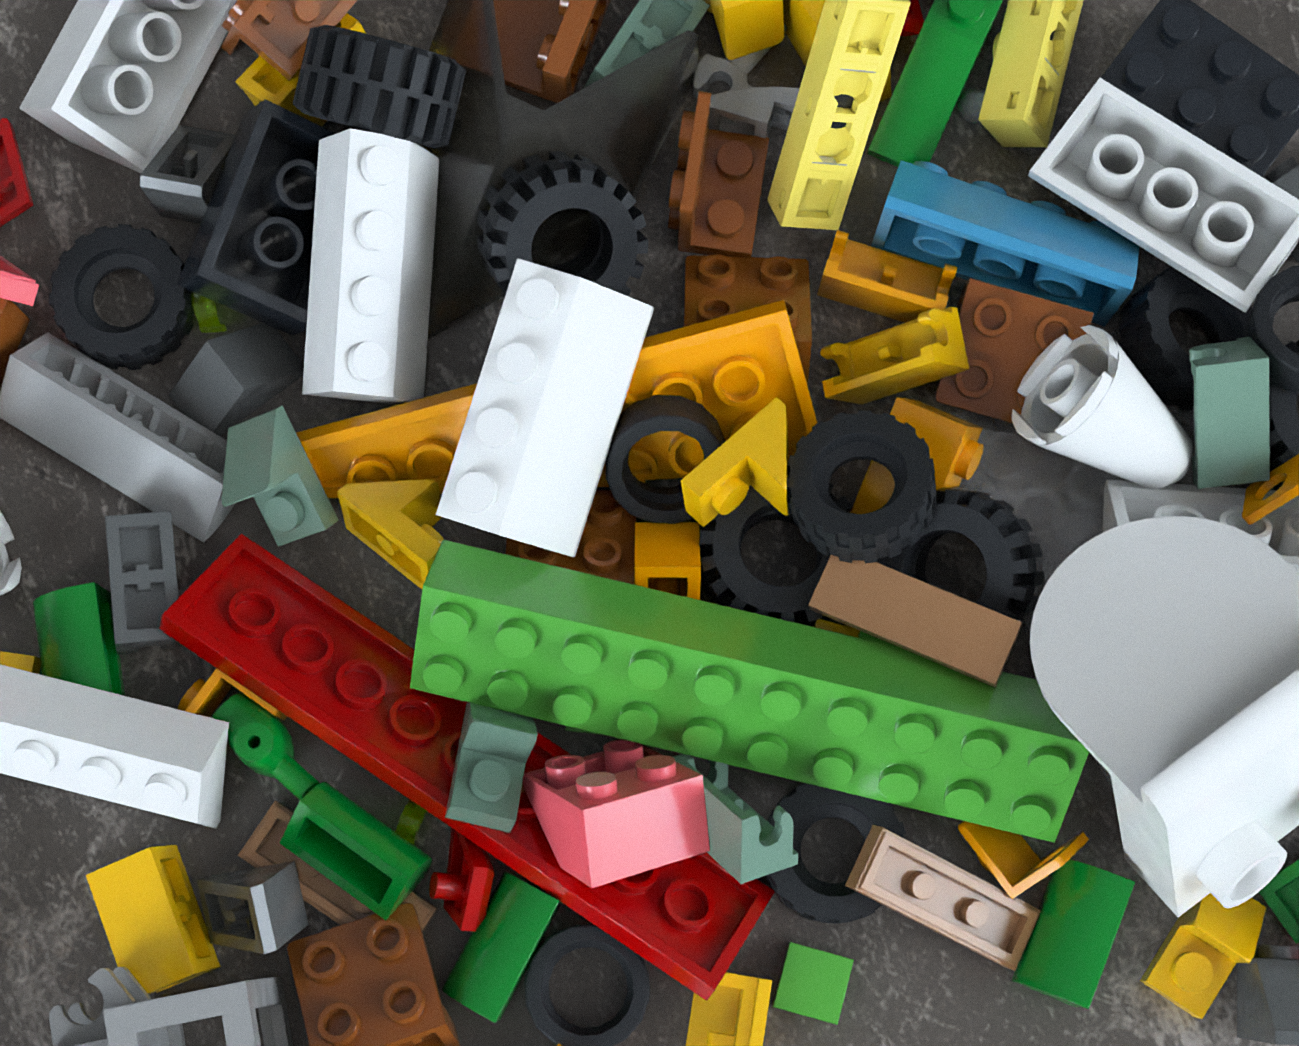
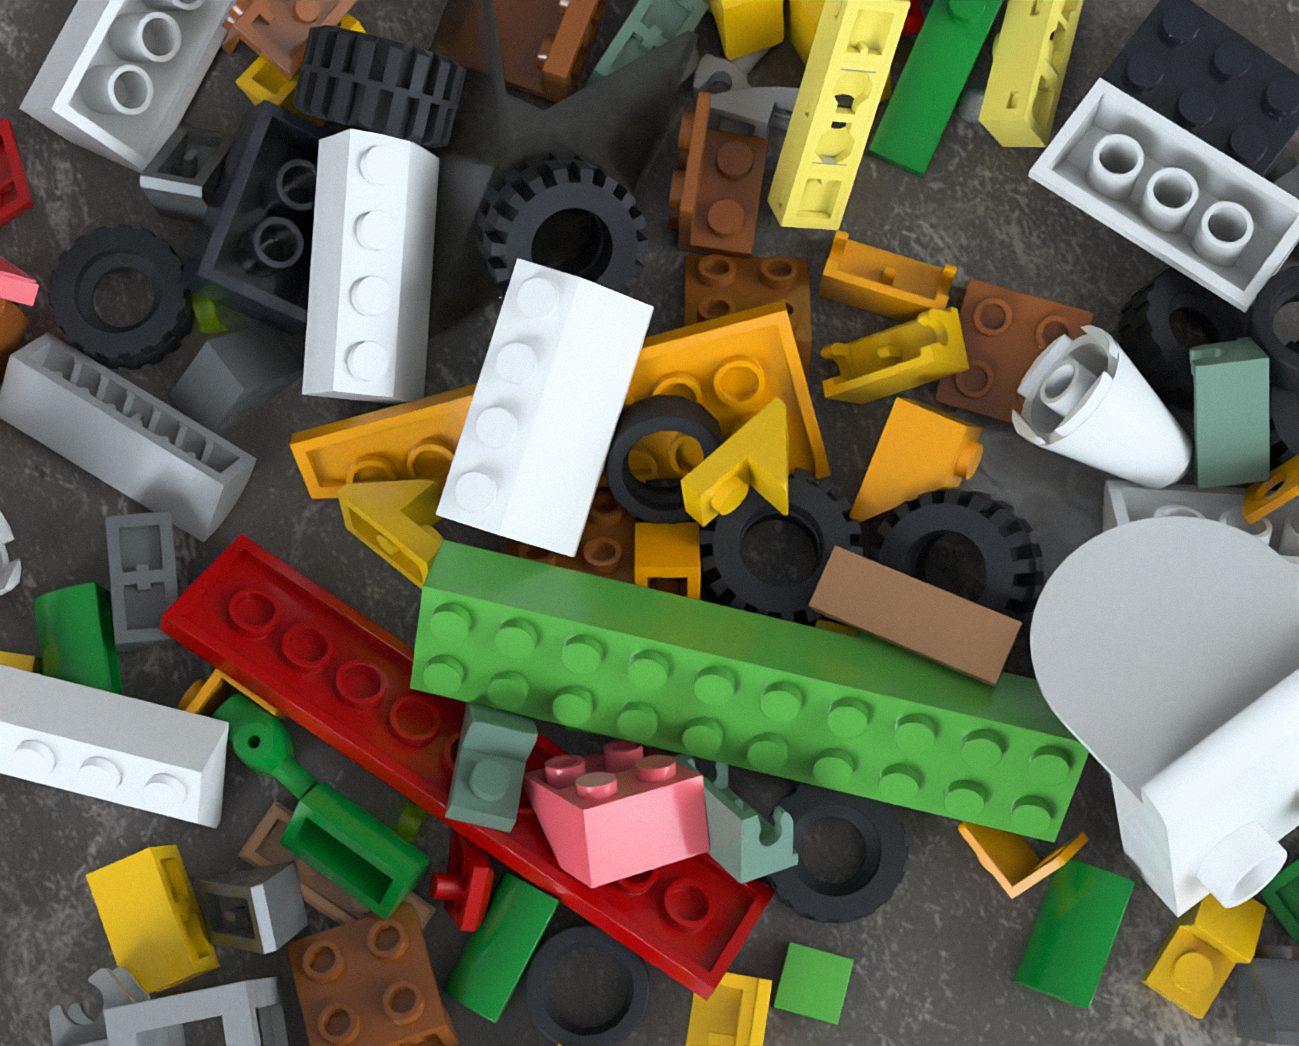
sand green slope [221,406,339,547] -> none
black tyre [787,410,936,563] -> none
tile [845,825,1041,971] -> none
dark azure slope [871,160,1140,327] -> none

